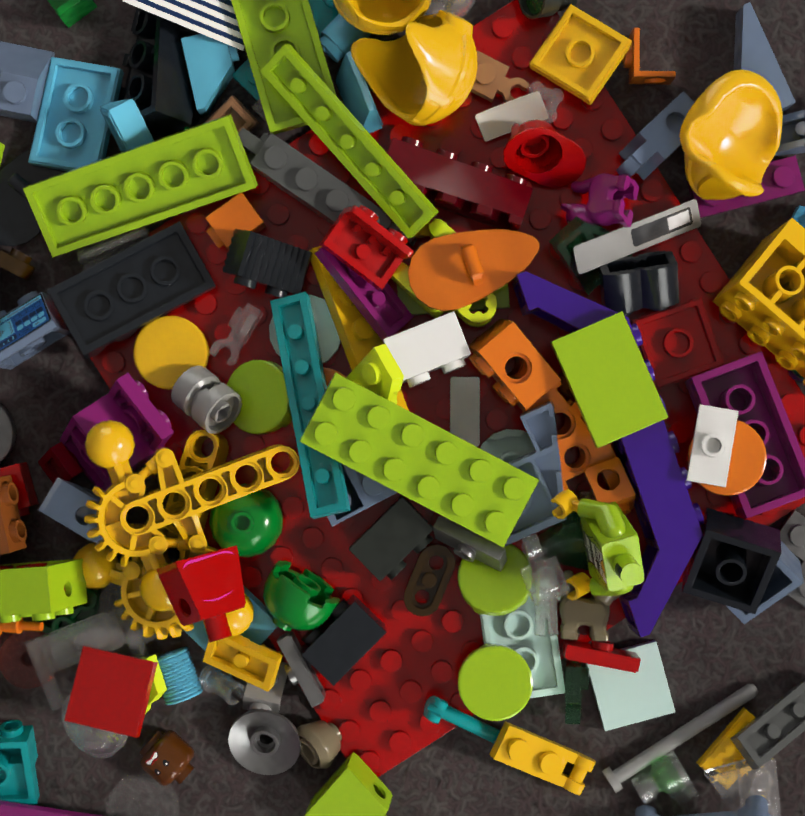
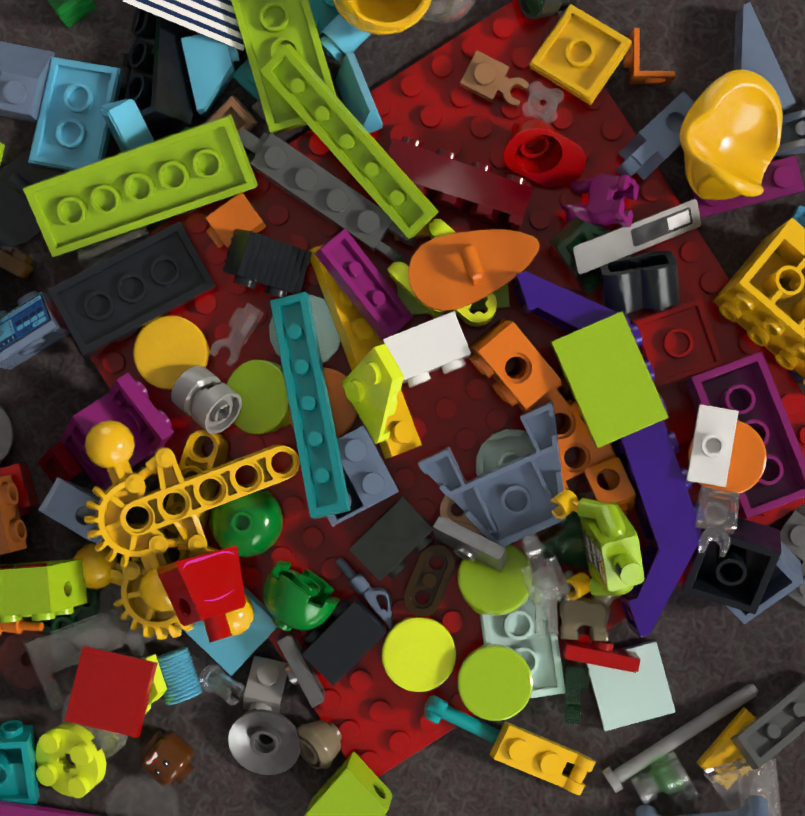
yellow hinge [203,635,283,692] -> none
lime plate [299,372,539,548] -> none
red bracket [319,205,414,290] -> none
yellow piece [351,10,477,126] -> none
white sticker [450,377,480,447] -> none
white sticker [475,91,549,142] -> none
none -> neon yellow plate [35,722,106,799]
none -> sand blue hand [335,556,393,630]
none -> neon yellow tile [382,616,456,692]
none -> clear plate [695,486,740,557]

